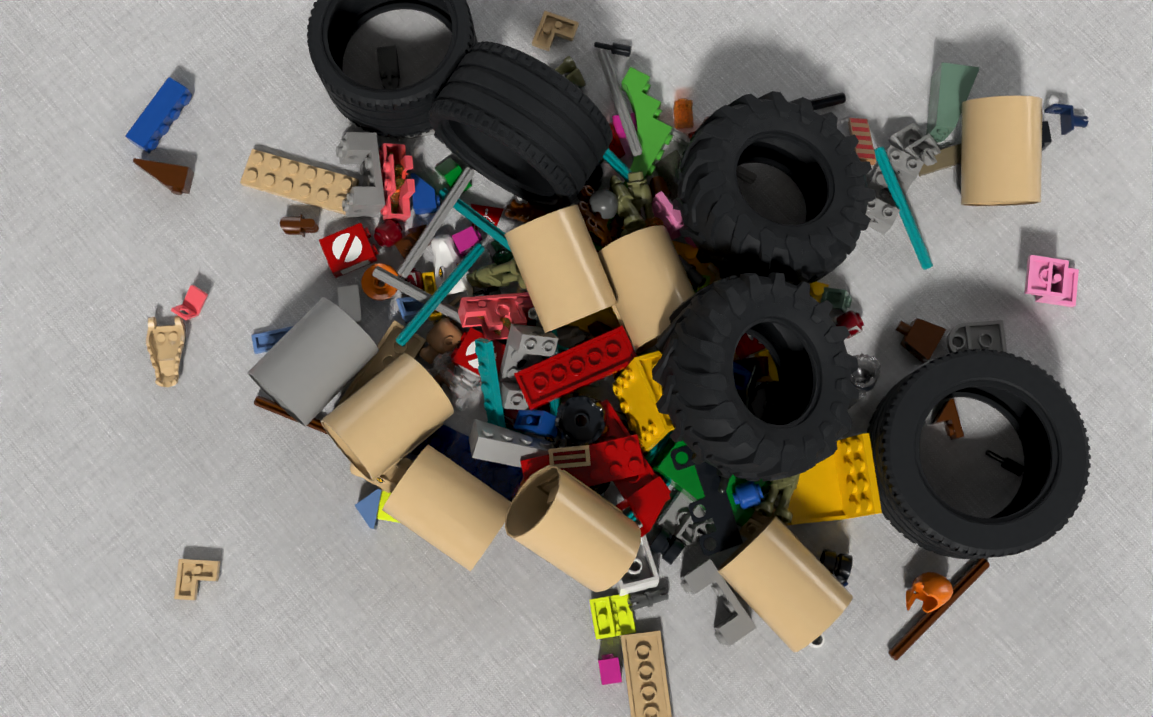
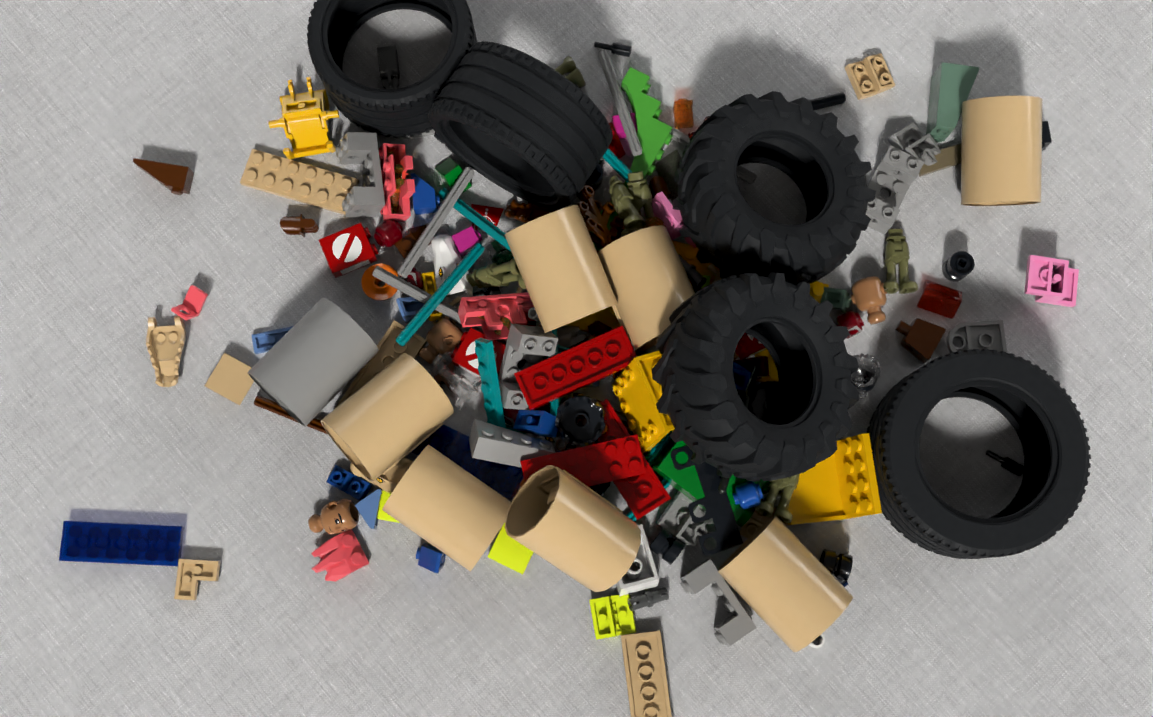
blue brick [125,77,192,154] -> none
white slope [337,285,362,324] -> none
tan plate [532,11,579,51] -> none
tan tile [548,445,591,468] -> none
dark grey hair [589,189,618,219] -> none
dark pink brick [598,653,622,685] -> none
red flag [616,476,671,537] -> none
tile [848,117,876,165] -> none
teal axle [874,146,933,270] -> none
reddish brown axle [888,558,990,660] -> none
orange helmet [906,572,953,613] -> none
reddish brown slope [931,399,964,440] -> none
dark blue bracket [1044,104,1089,135] -> none
none -> clear blue plate [59,521,184,566]
none -> tan slope [204,353,254,406]
none -> yellow piece [268,77,339,160]
none -> medium nougat piece [308,499,359,535]
none -> coral plate [311,529,369,582]
none -> blue slope [326,465,372,501]
none -> blue slope [416,542,446,573]
none -> neon yellow slope [488,523,534,575]
none -> tan slope [845,53,896,100]
none -> medium nougat piece [851,276,887,325]
none -> olive piece [883,229,918,294]
none -> clear red panel [917,280,962,319]
none -> black wheel [942,251,975,282]

